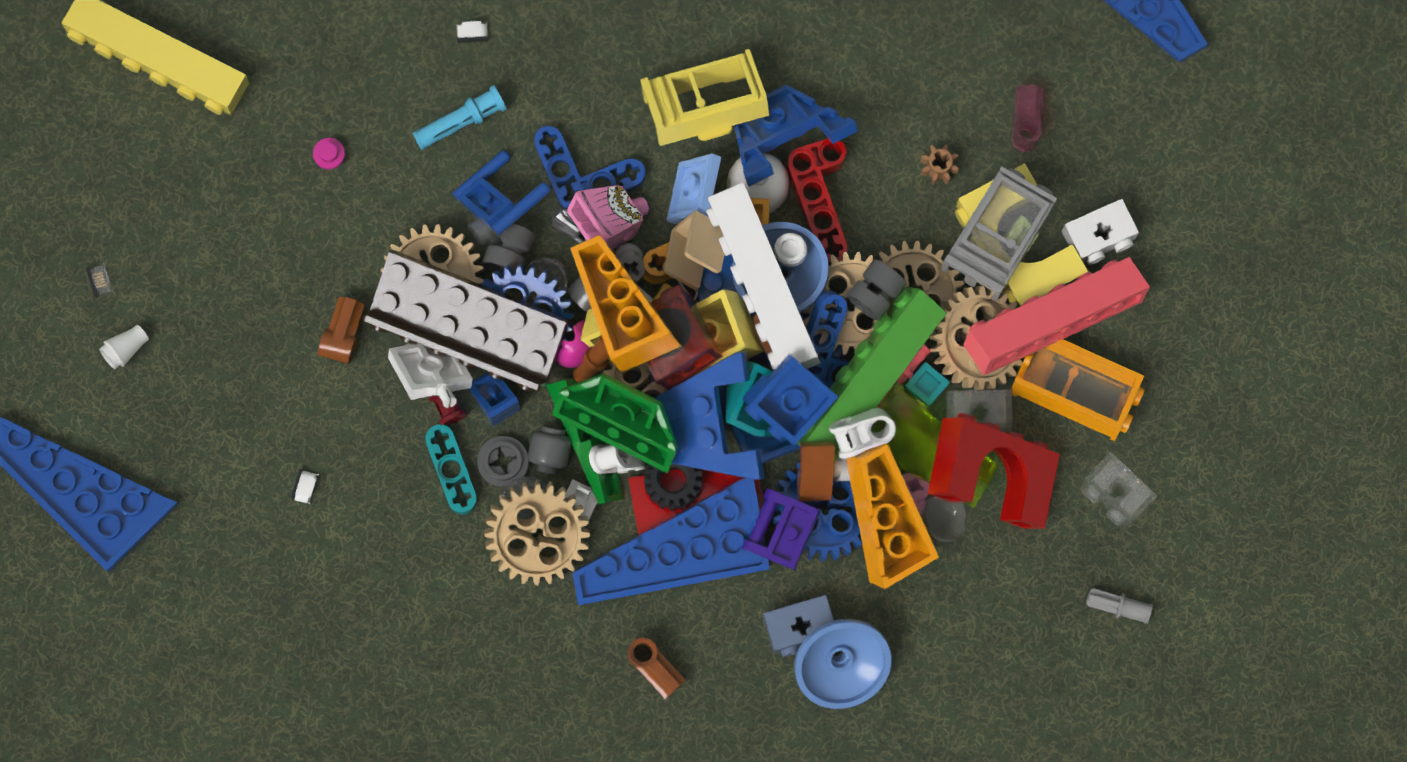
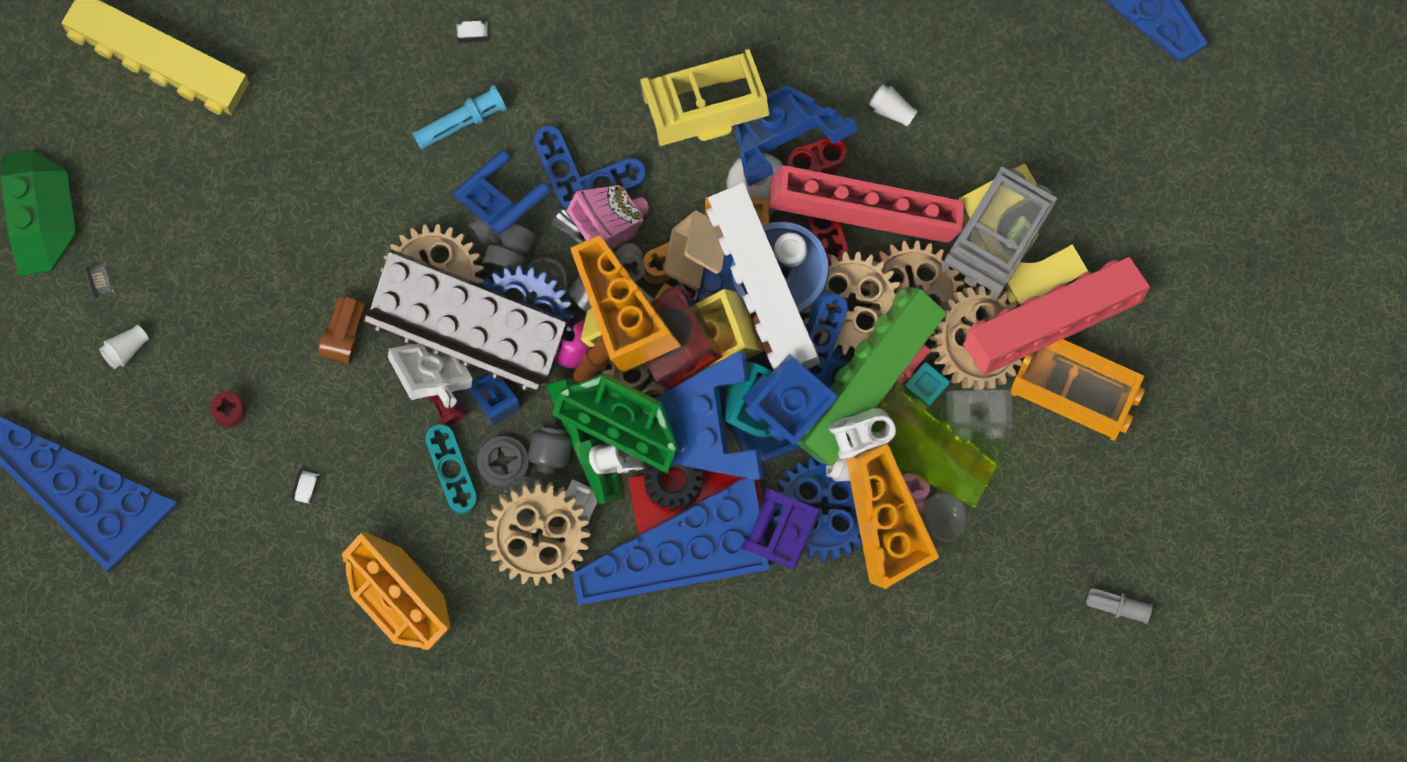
dark pink plate [313,138,345,170] -> none
dark orange piece [627,638,686,700] -> none
light blue tile [667,153,721,225] -> none
sand blue brick [763,595,834,657] -> none
medium blue dish [794,619,891,709] -> none
dark orange slope [797,441,835,502] -> none
dark grey wheel [846,259,907,321] -> none
medium nougat gear [920,145,959,185] -> none
red arch [927,413,1060,529] -> none
clear pink piece [1011,85,1044,152] -> none
white brick [1062,199,1139,266] -> none
clear brick [1081,452,1158,529] -> none
none -> green wedge [0,150,77,277]
none -> dark red wheel [210,392,245,427]
none -> light orange wedge [342,532,451,650]
none -> coral brick [768,165,964,243]
none -> white cone [869,84,917,126]

